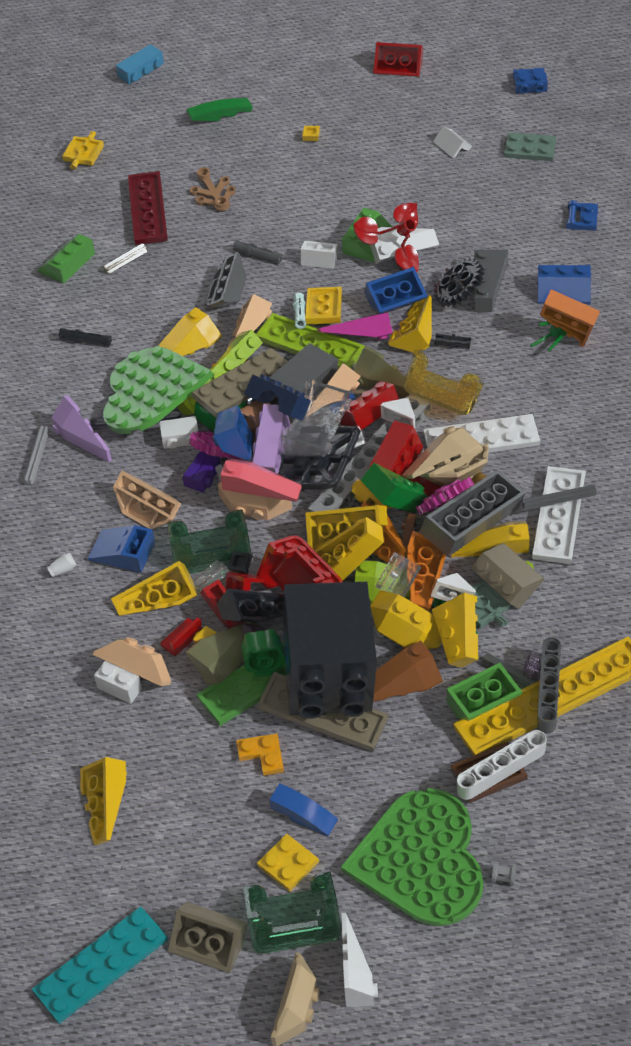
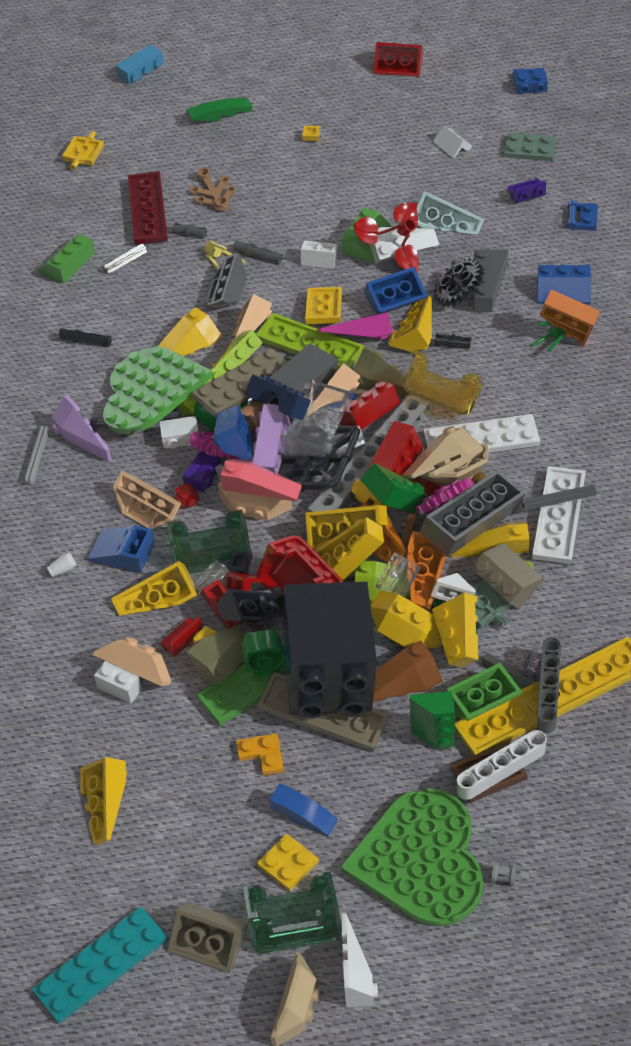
light aqua pin [293,293,306,329] -> none
white slope [381,398,415,428] -> none
none -> dark grey pin [172,222,207,238]
none -> red plate [174,484,200,510]
none -> light yellow plant [204,240,246,270]
none -> green slope [409,691,455,749]
none -> light aqua wedge [417,191,485,235]
none -> dark purple bracket [508,178,546,203]

